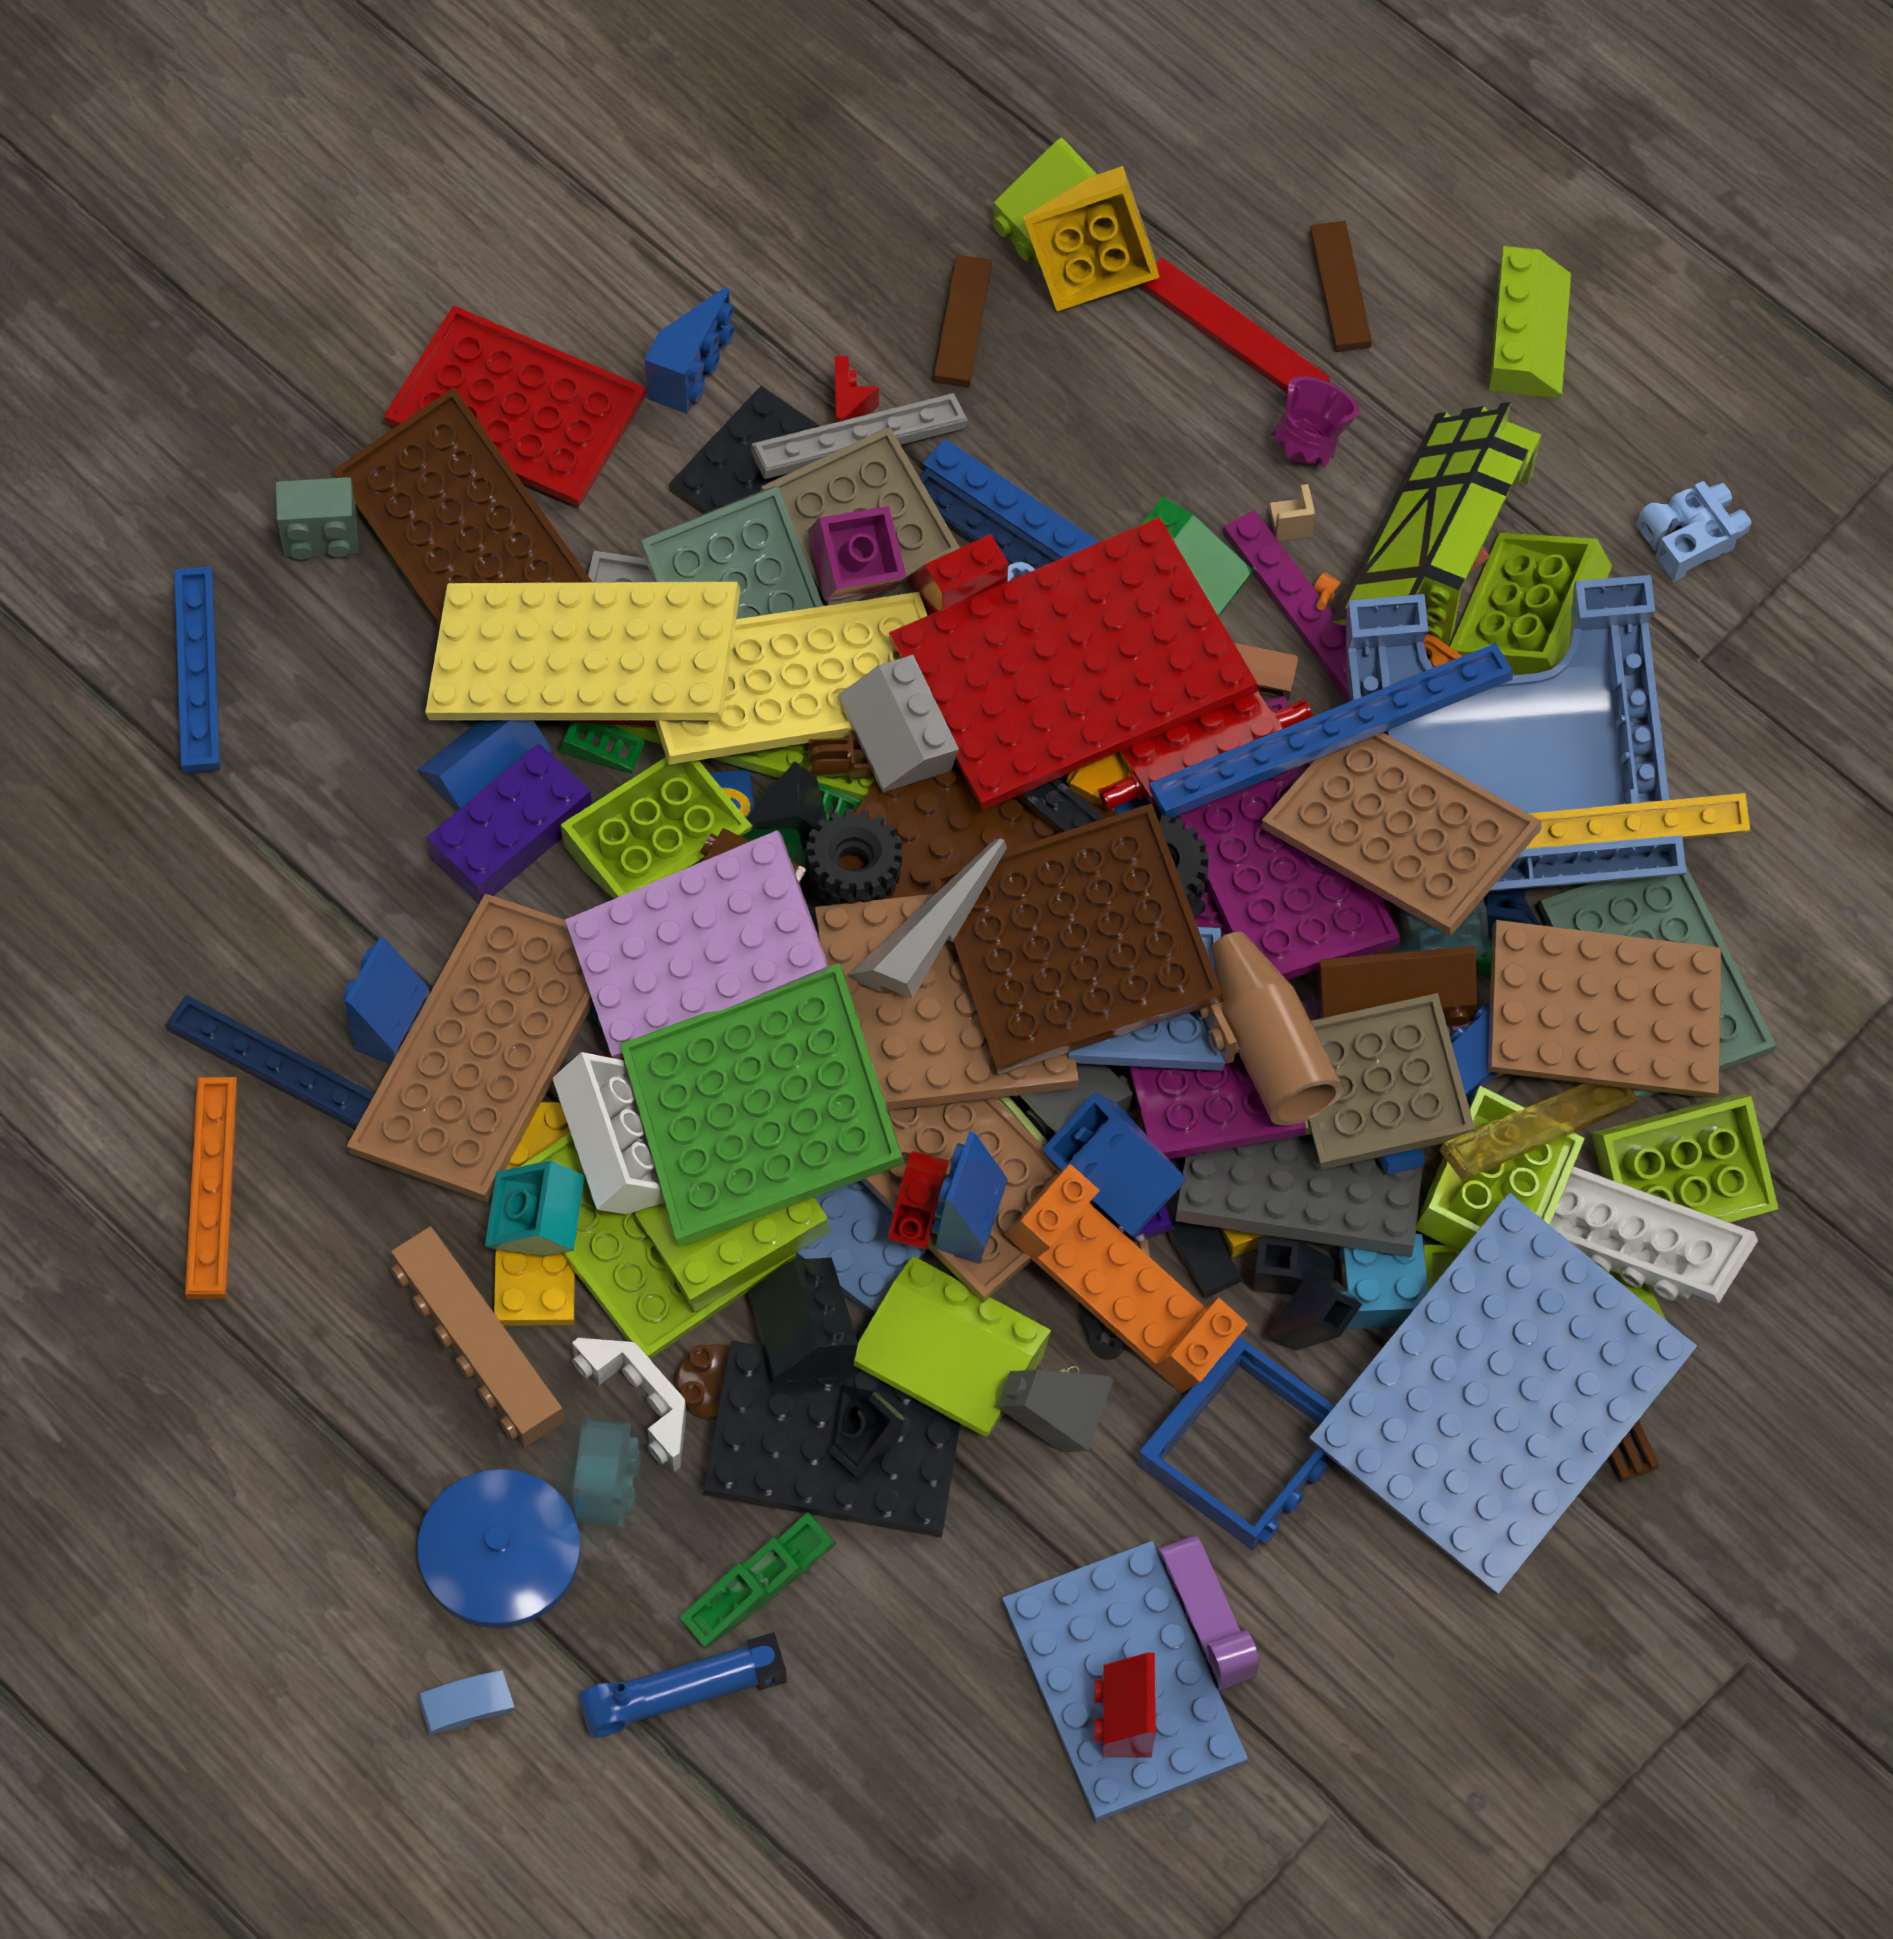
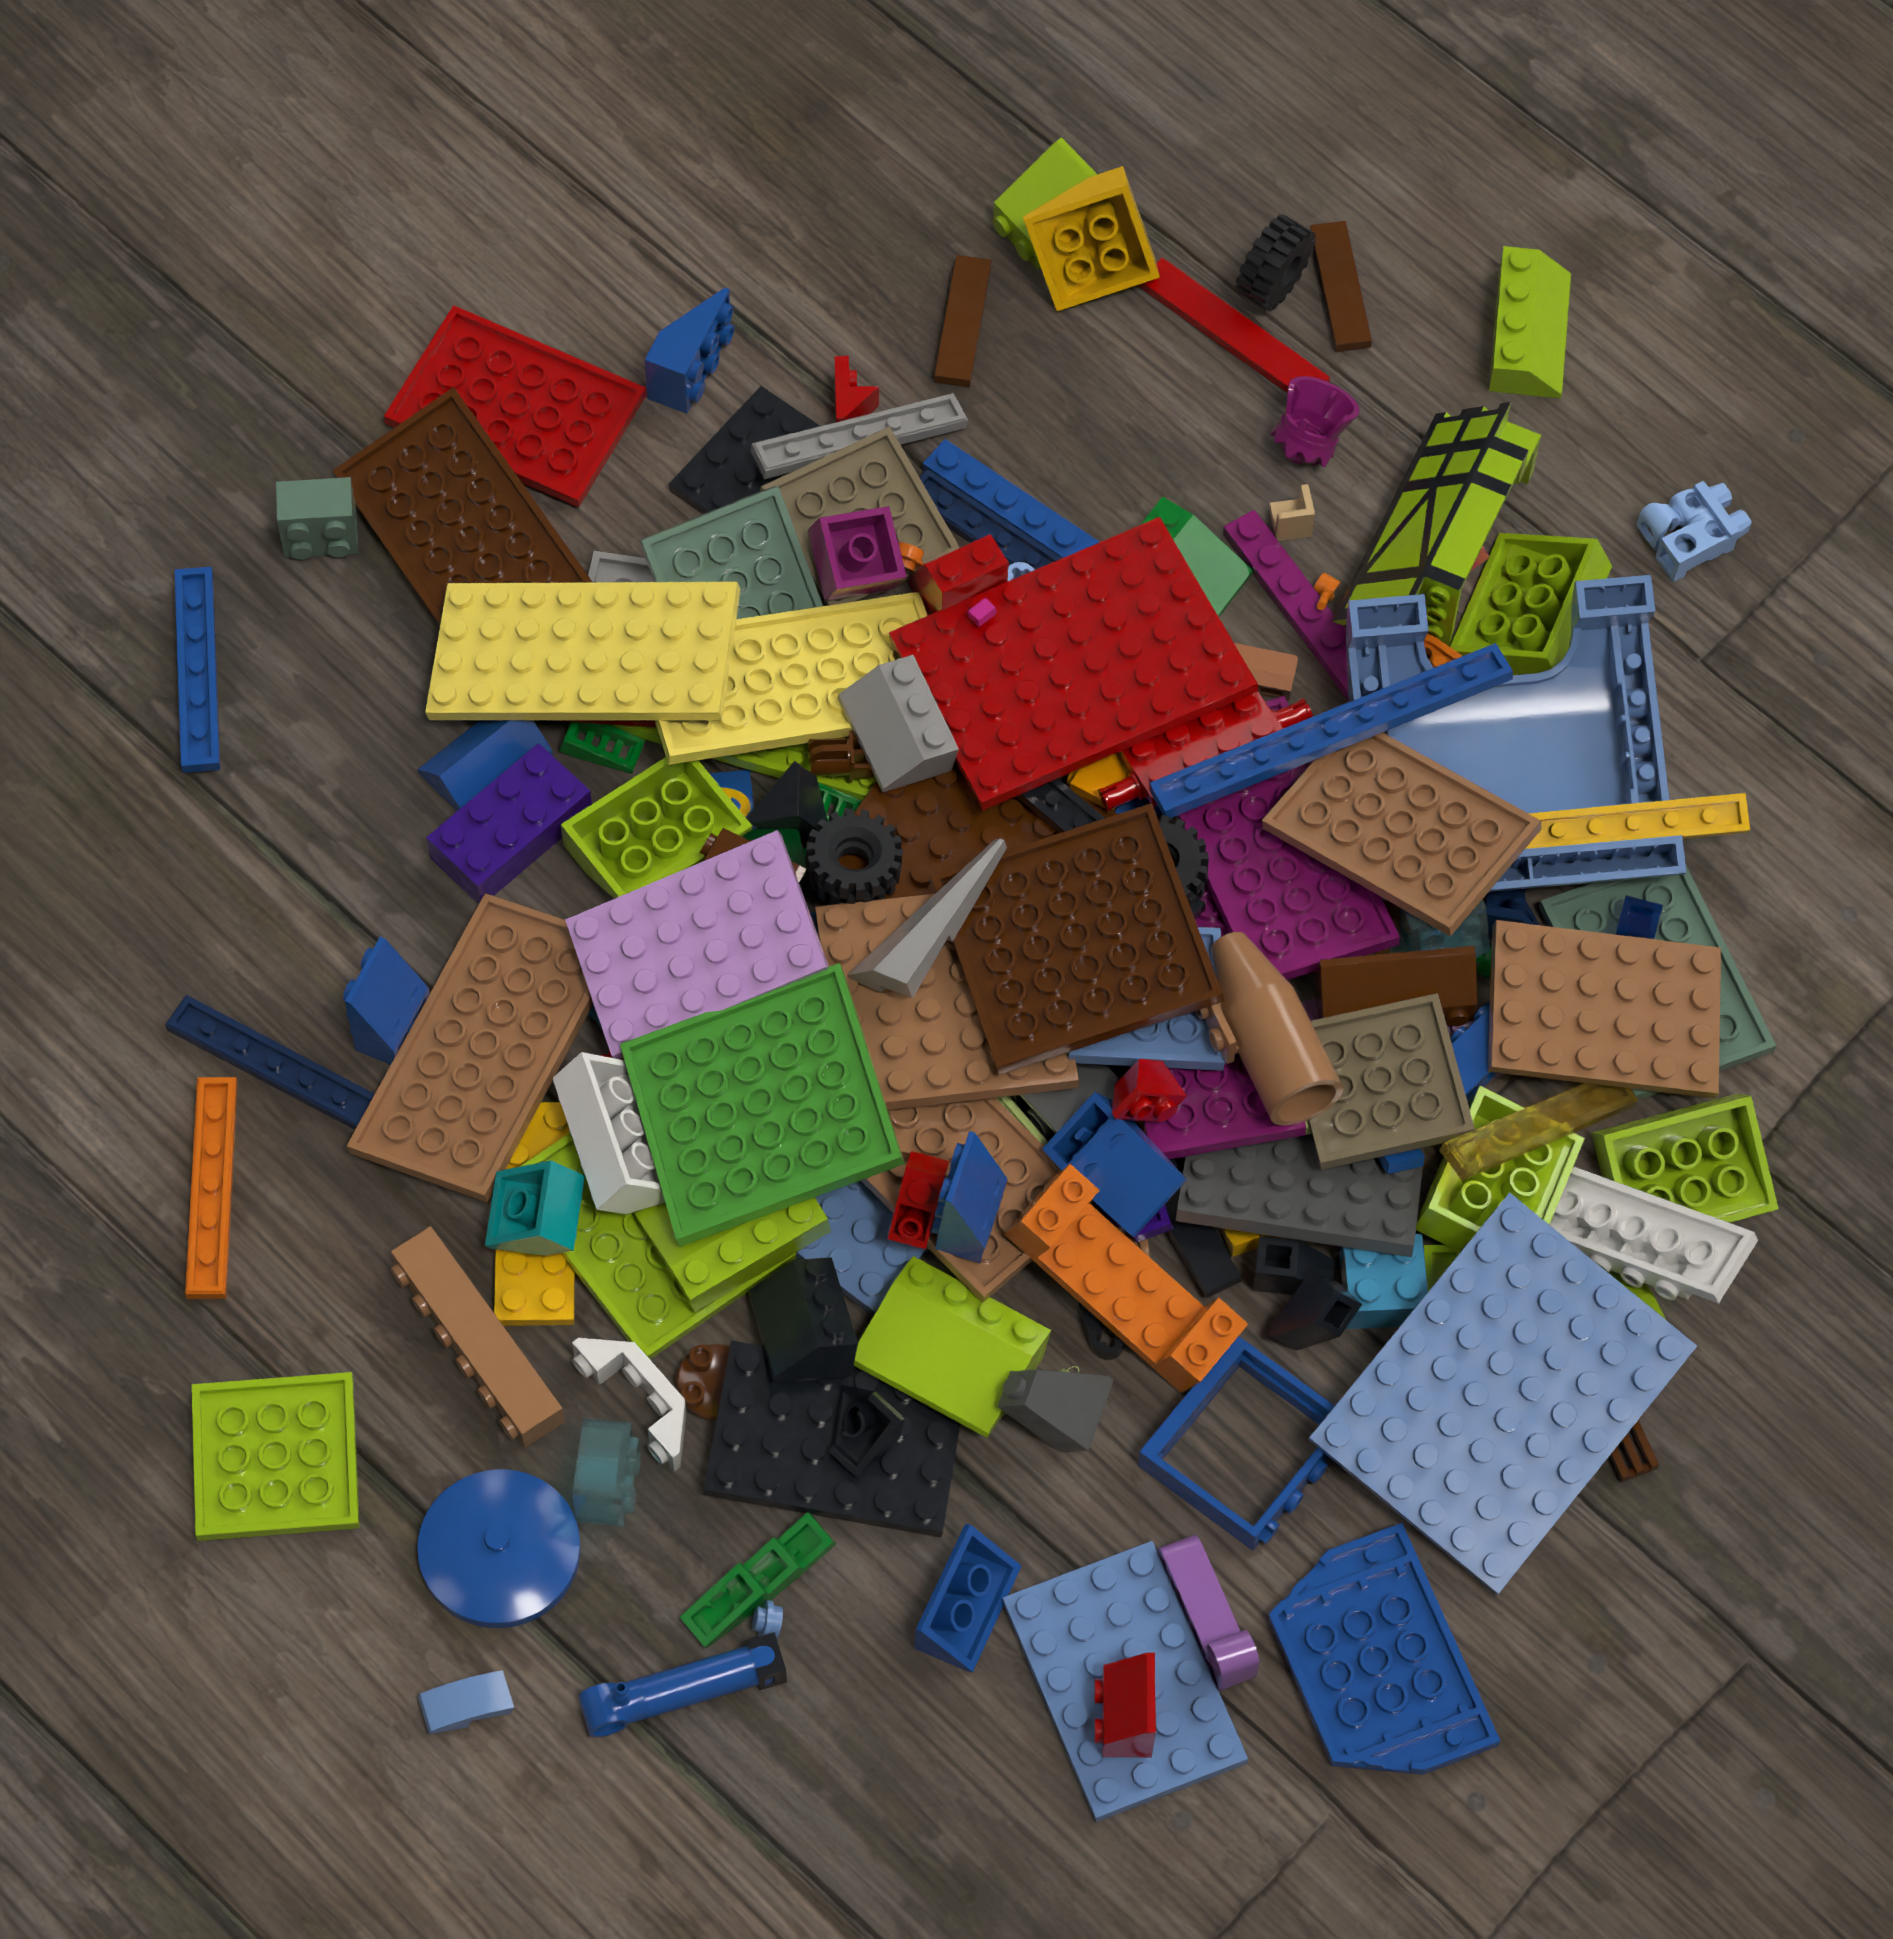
none -> lime plate [192,1372,360,1541]
none -> medium blue plate [752,1600,783,1638]
none -> orange plate [898,542,924,573]
none -> blue slope [915,1524,1022,1672]
none -> dark pink piece [967,598,997,627]
none -> red slope [1112,1059,1187,1122]
none -> black tyre [1235,214,1316,311]
none -> blue plate [1268,1523,1500,1775]
none -> clear blue plate [1615,895,1663,939]

